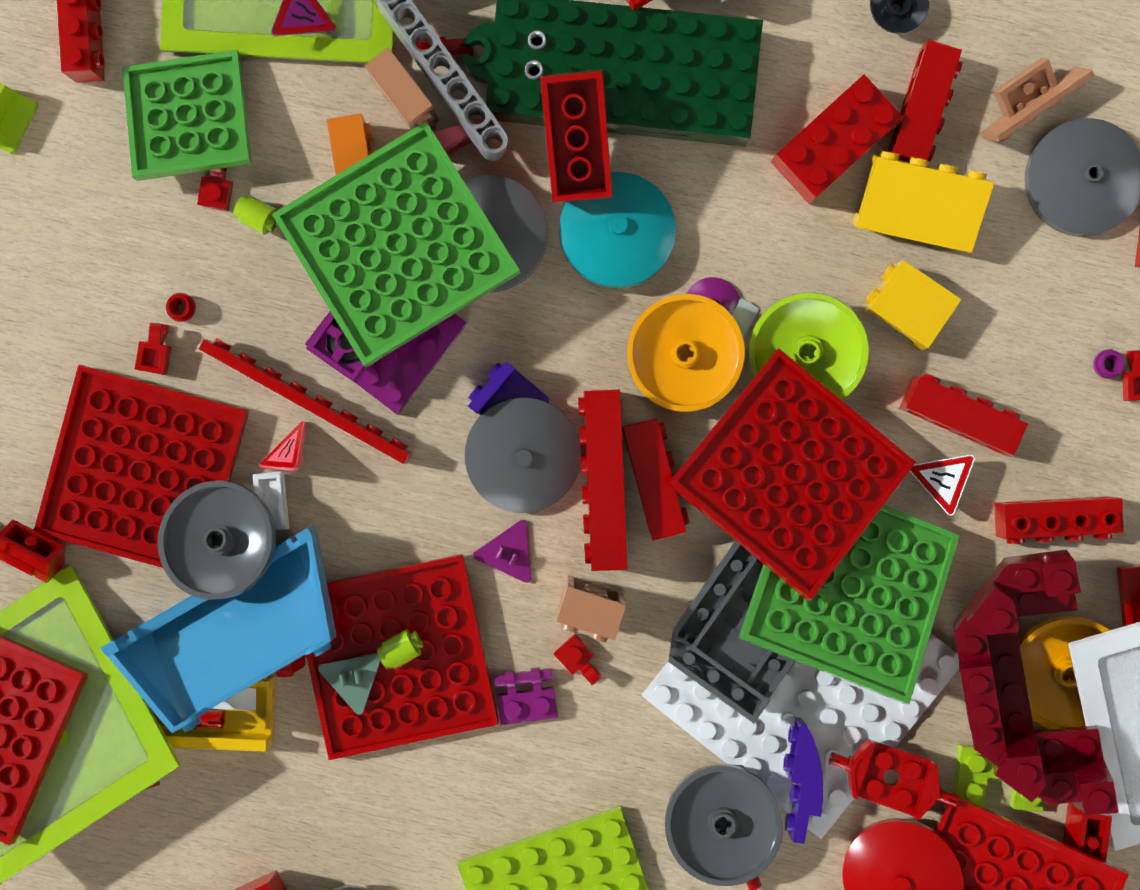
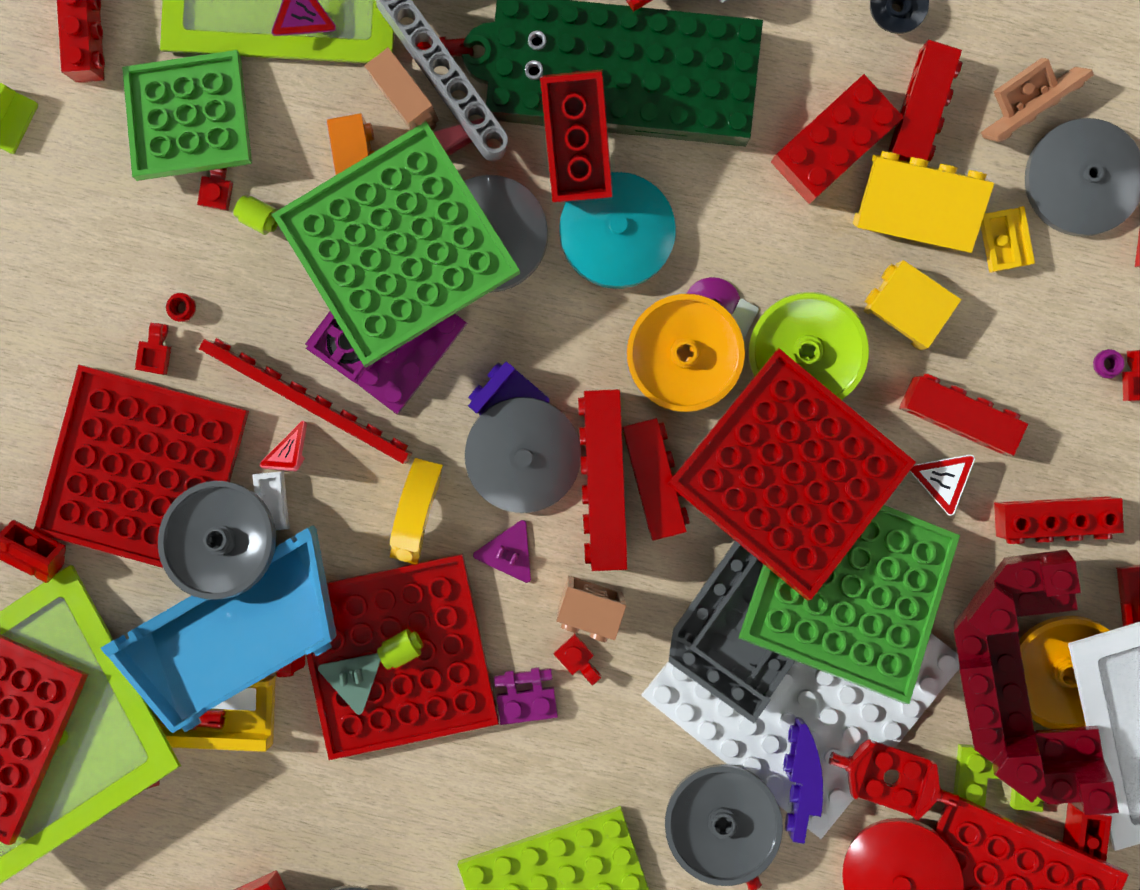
none -> yellow arch [389,458,443,564]
none -> yellow plate [981,206,1035,273]

